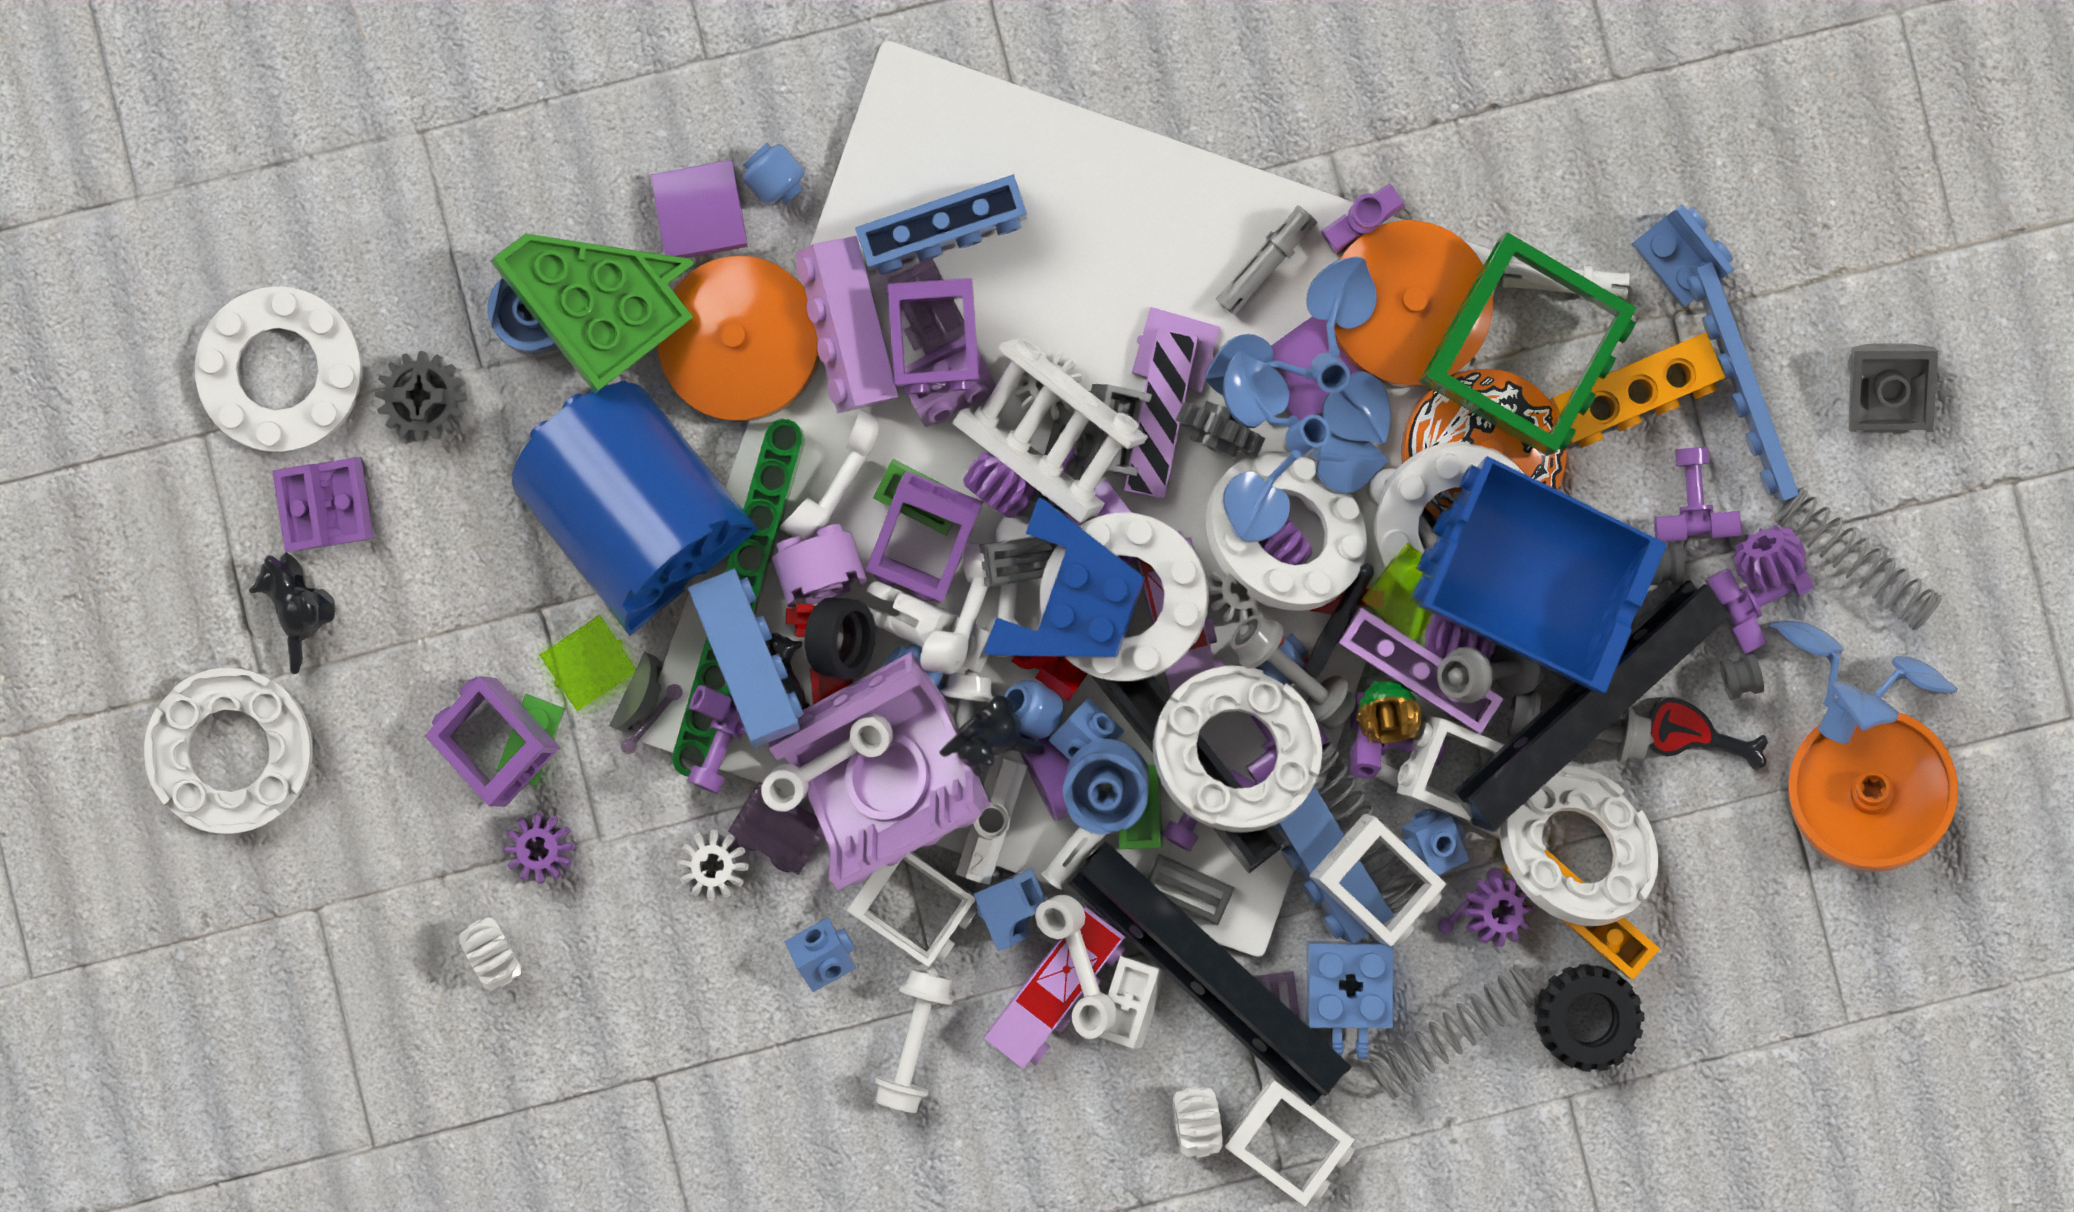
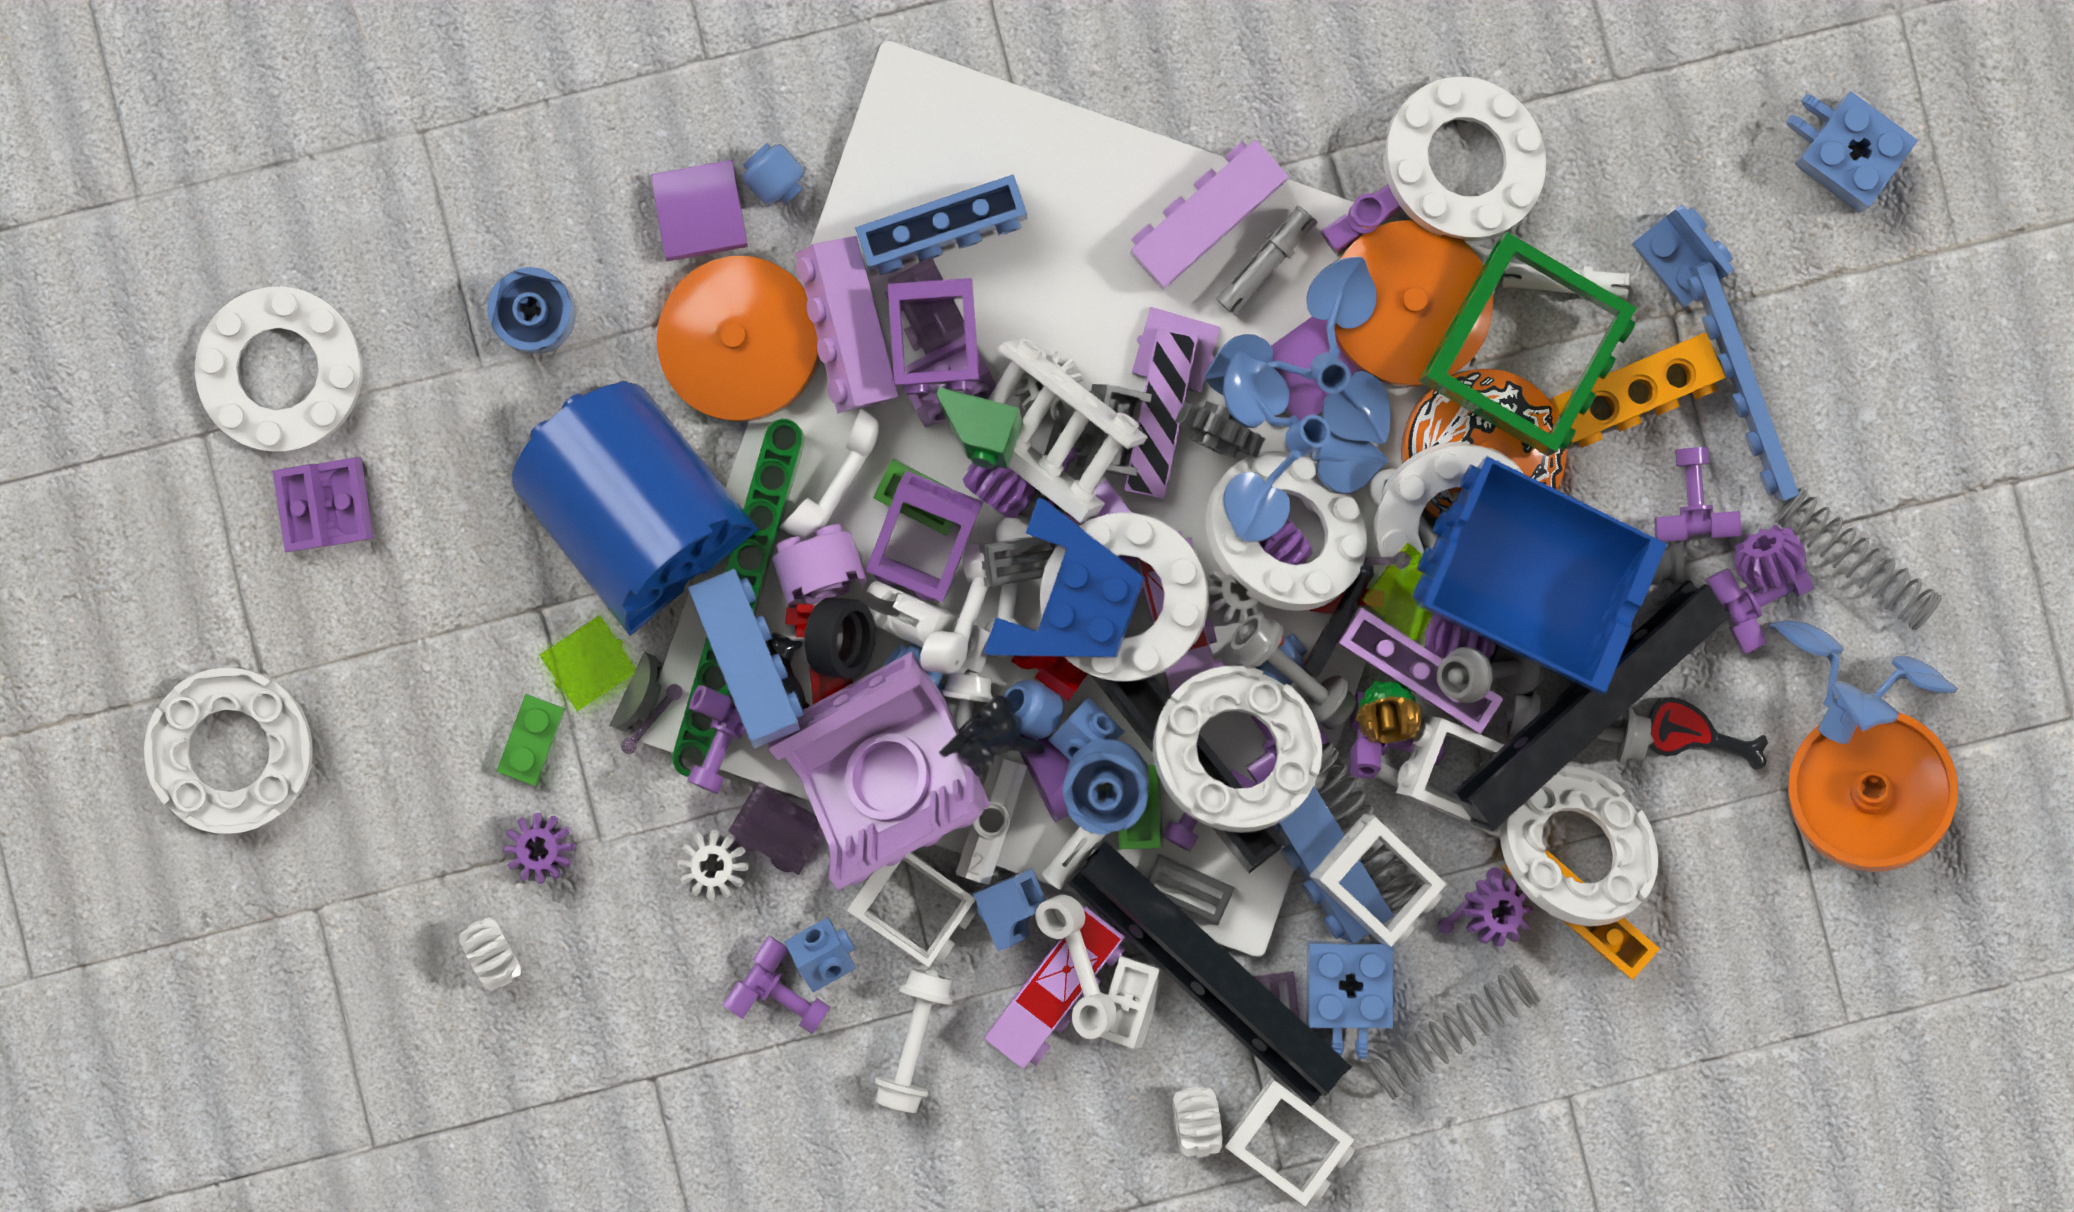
black animal [249,553,336,674] -> none
dark grey gear [375,351,467,442] -> none
medium lavender window [425,676,561,807] -> none
bright green wing [490,233,694,393] -> none
white piece [761,713,893,811] -> none
medium blue brick [1401,808,1469,876] -> none
black tyre [1534,964,1645,1072] -> none
dark grey wheel [1720,653,1764,700] -> none
flat silver slope [1848,343,1938,432] -> none
none -> medium lavender bar [722,935,830,1034]
none -> slope [936,387,1023,469]
none -> lavender brick [1130,139,1289,291]
none -> hinge [1363,551,1411,570]
none -> white plate [1383,77,1546,241]
none -> medium blue hinge [1786,91,1918,213]

